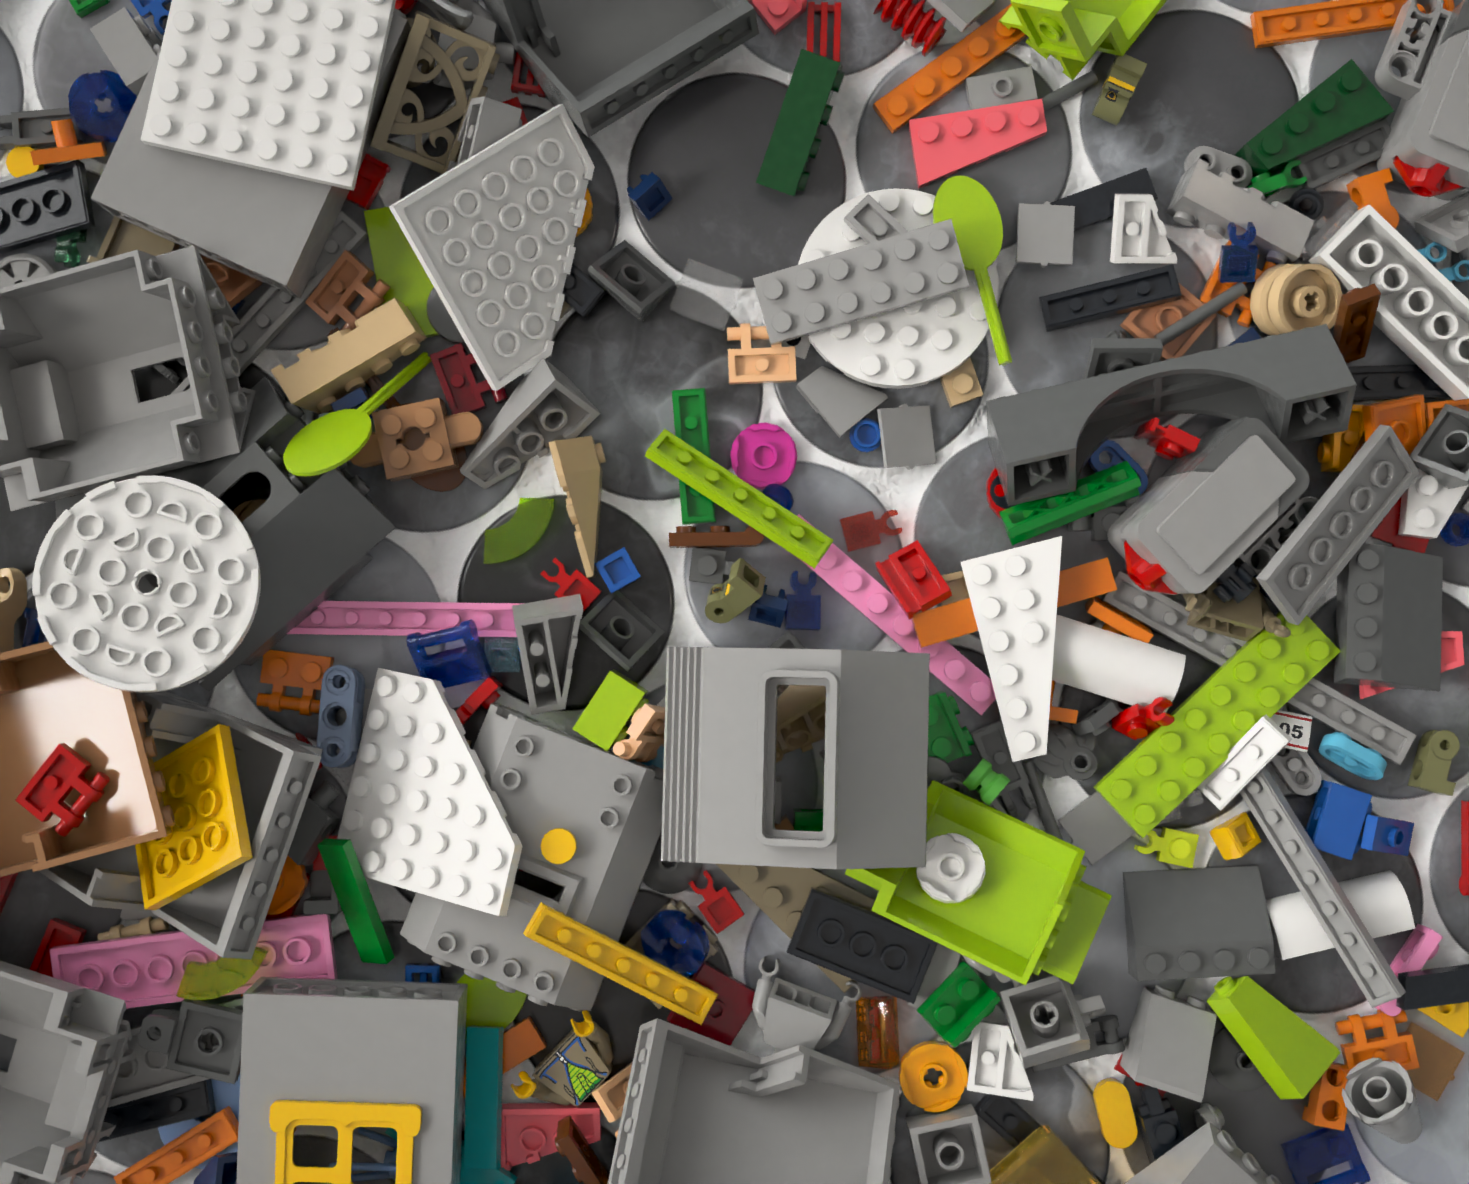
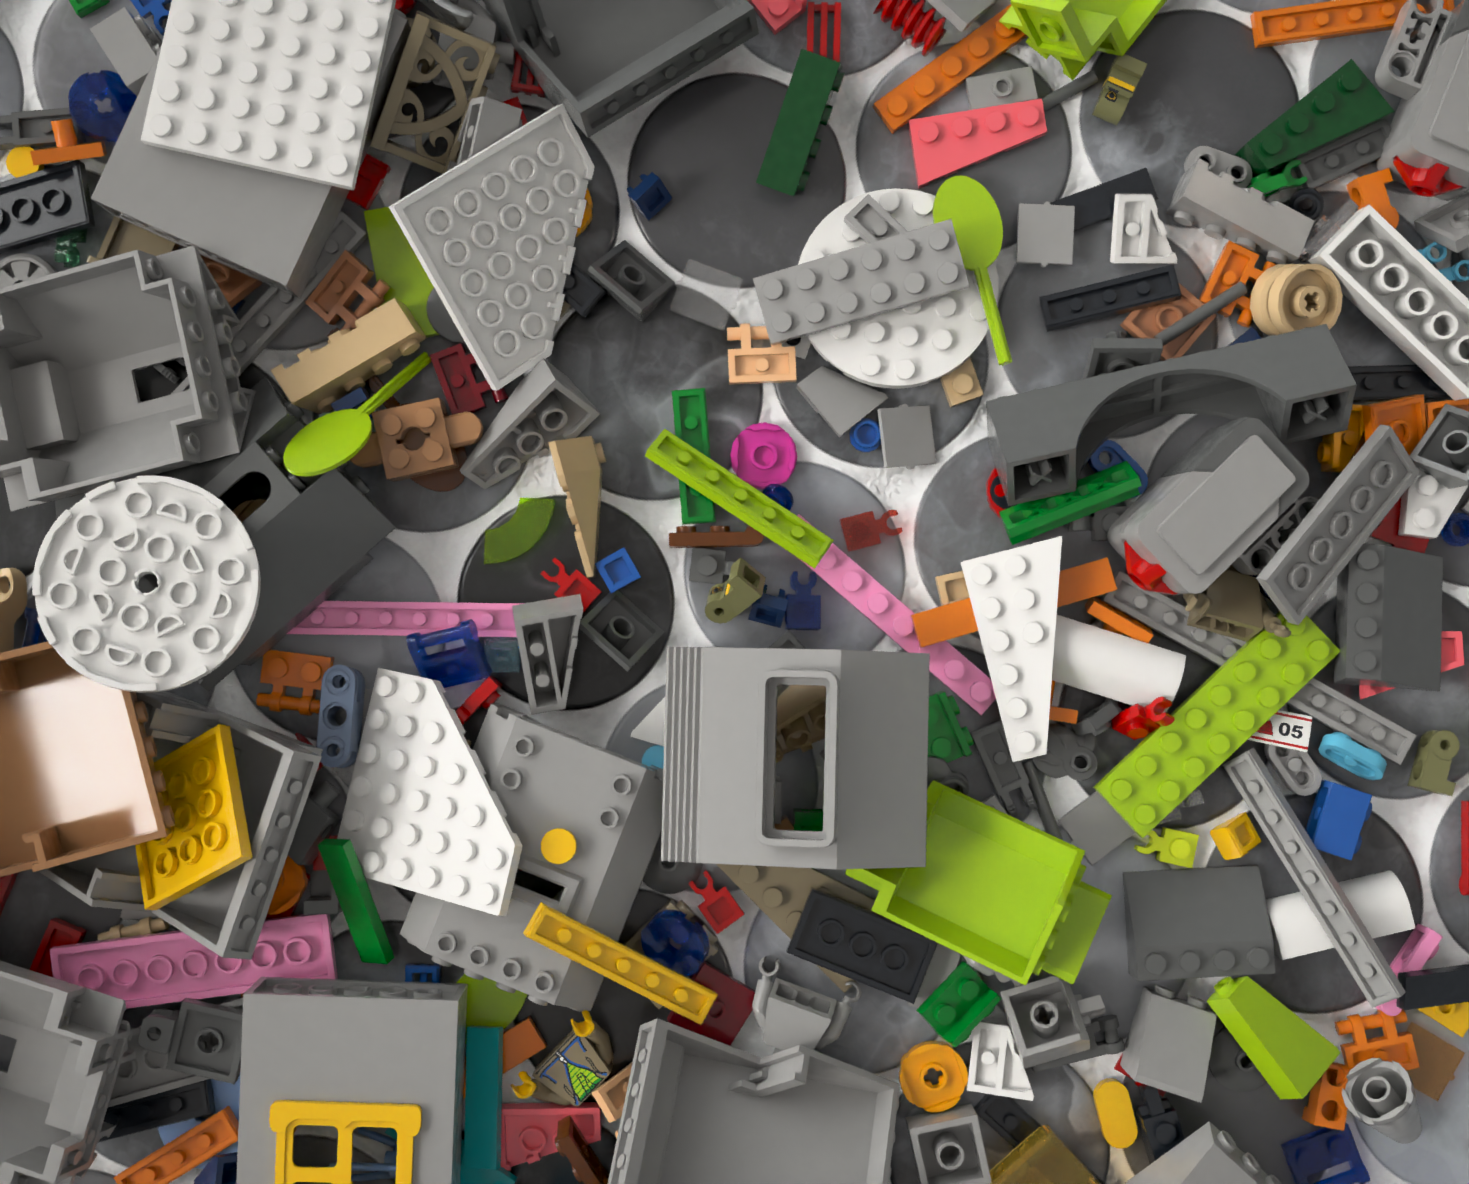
red plate [15,743,110,837] -> none
clear neon green tile [176,947,268,1000] -> none
lime brick [572,669,649,752] -> none
light nougat plate [613,703,665,762] -> none
clear orange slope [856,996,900,1069] -> none
red plate [875,540,952,620] -> none
white tile [916,833,986,903] -> none
bright green wheel [962,758,1010,806] -> none
red plate [1133,417,1201,460] -> none
light grey plate [1193,1103,1225,1131] -> none
white tile [1197,715,1292,811] -> none
black gear [1213,562,1257,604] -> none
clear blue plate [1218,222,1258,283] -> none
reddish brown plate [1333,284,1381,364] -> none
blue plate [1361,814,1414,856] -> none

